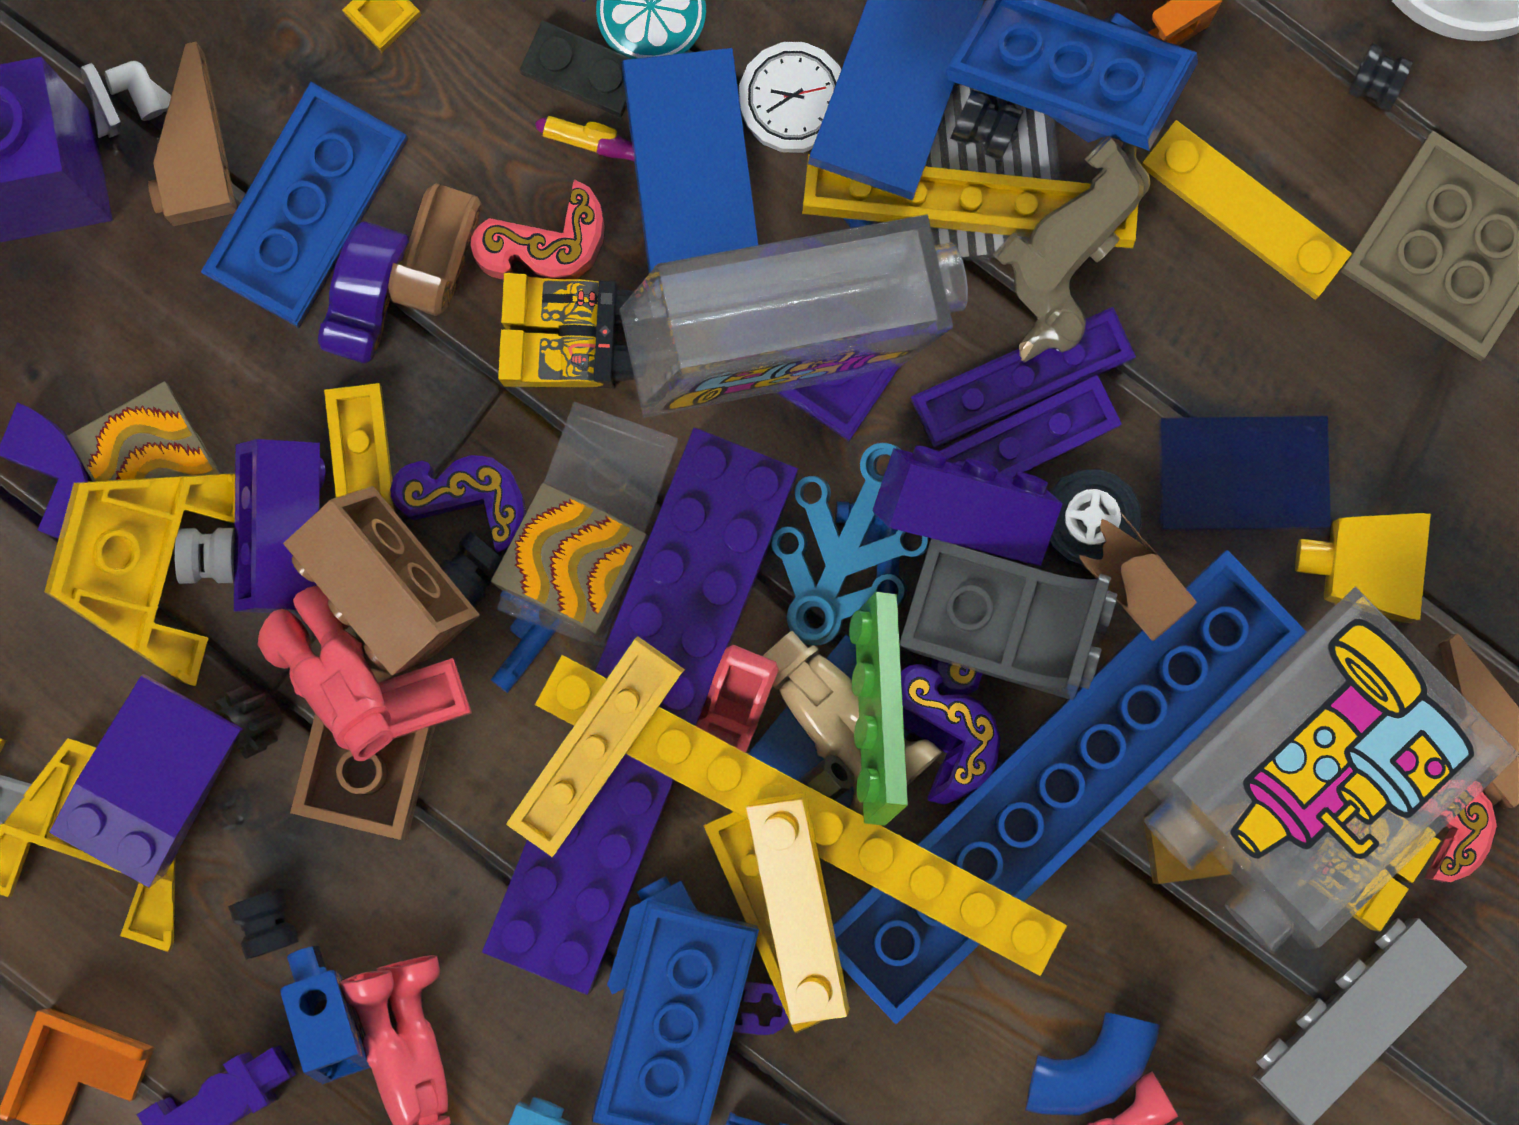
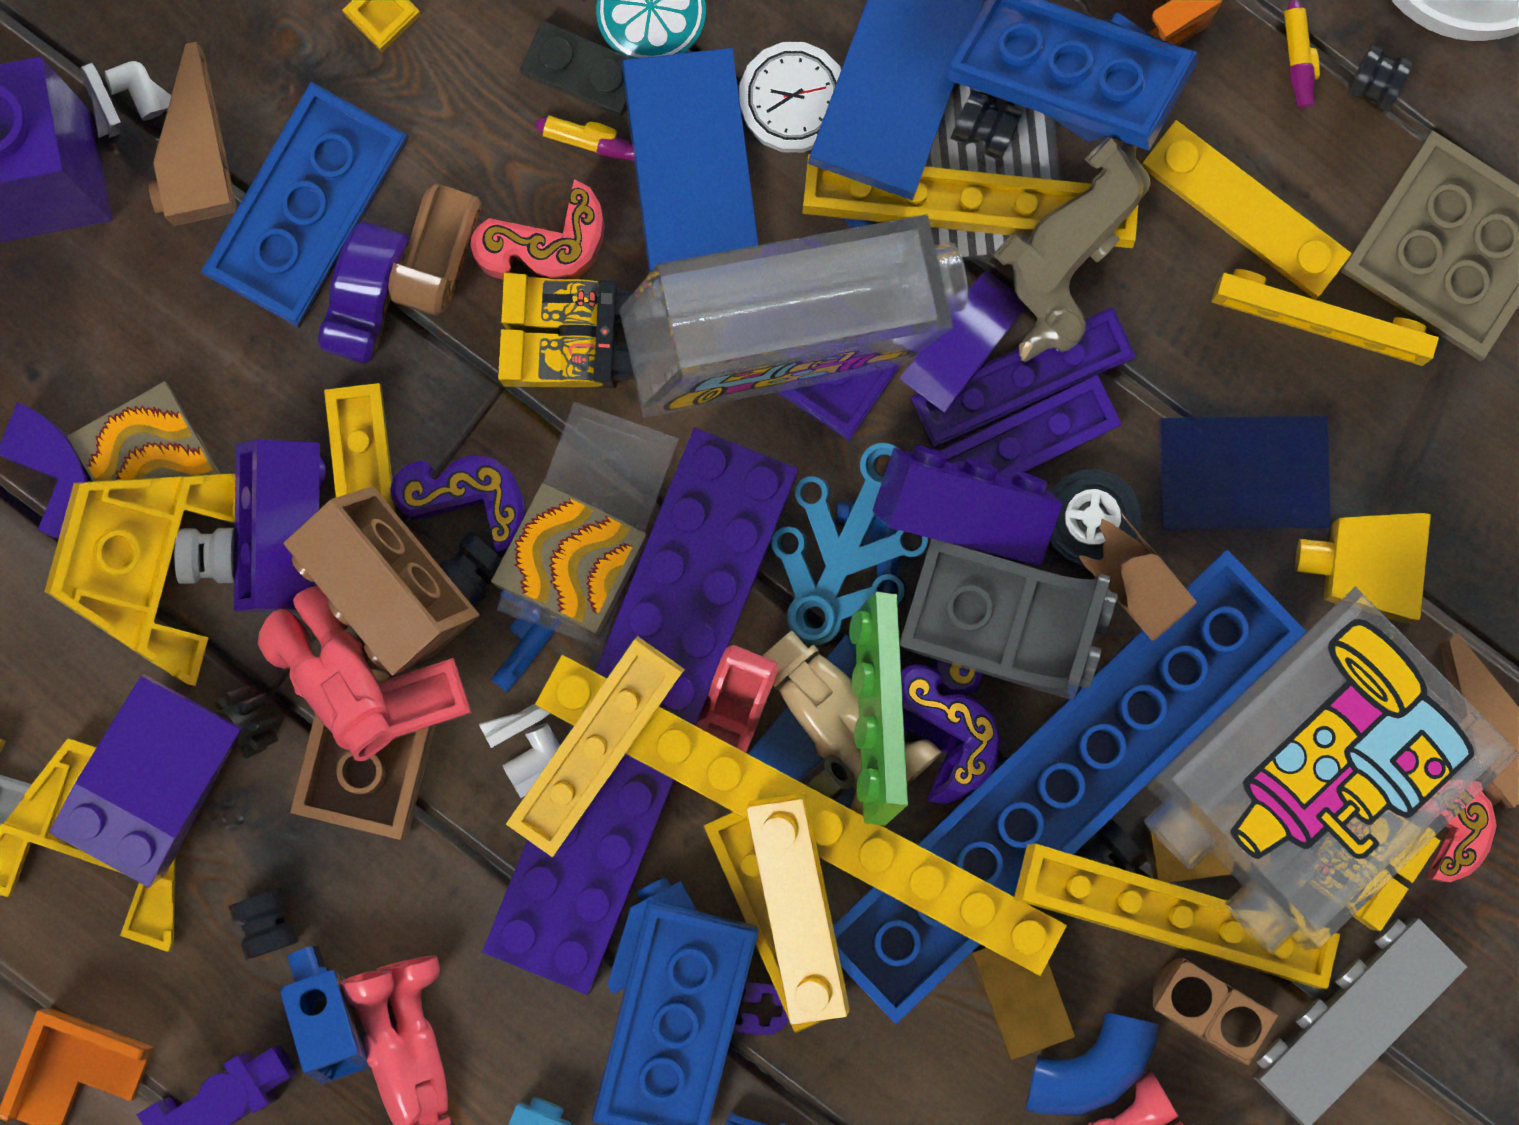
none -> white piece [479,704,560,798]
none -> dark purple brick [900,270,1027,412]
none -> pearl gold panel [970,946,1075,1060]
none -> yellow plate [1014,844,1340,989]
none -> black wheel [1073,819,1148,871]
none -> medium nougat piece [1152,958,1278,1065]
none -> yellow plate [1211,269,1439,366]
none -> piece [1284,0,1320,108]

